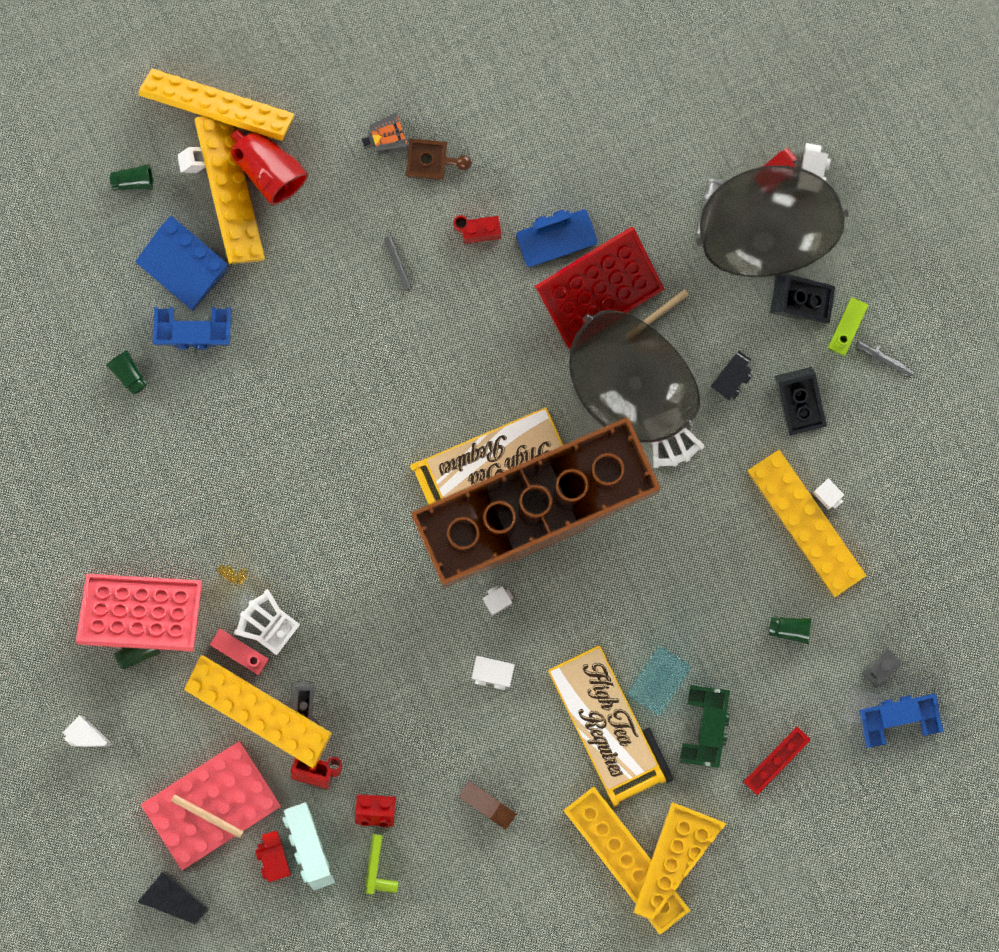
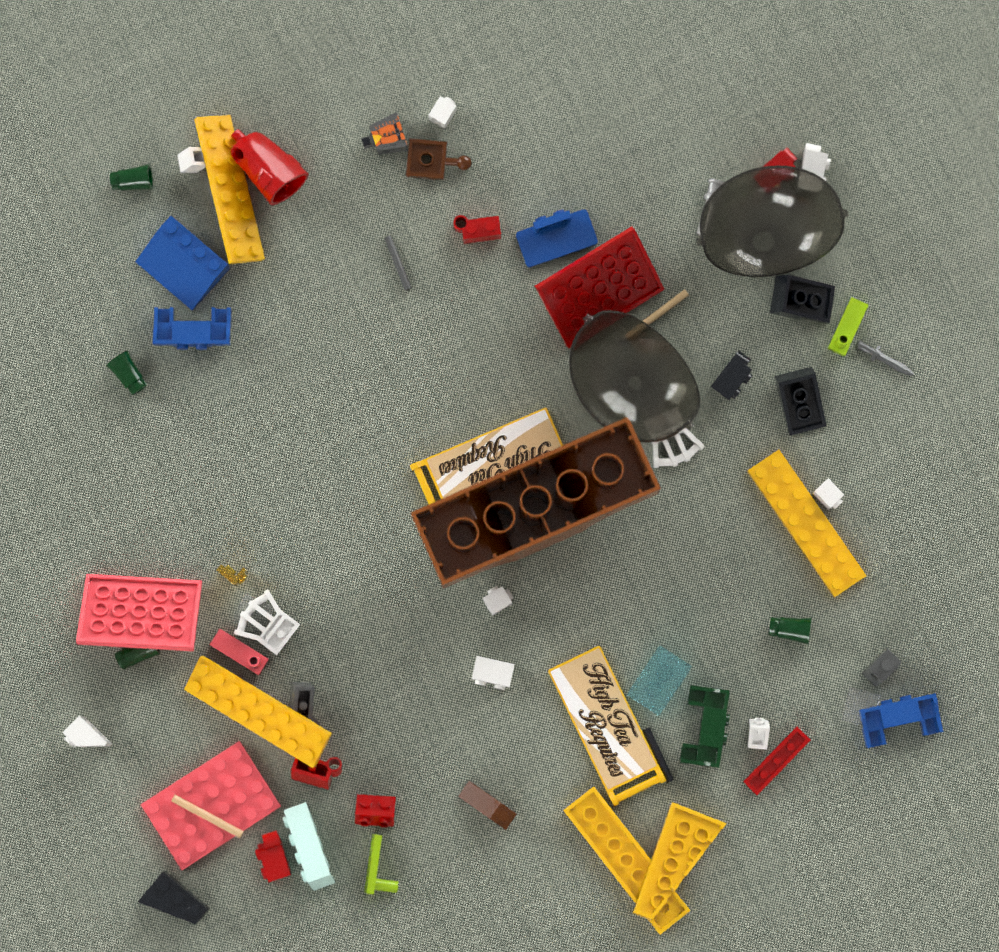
yellow plate [138,69,294,141] -> none
none -> white brick [429,96,457,129]
none -> white bracket [747,718,770,750]

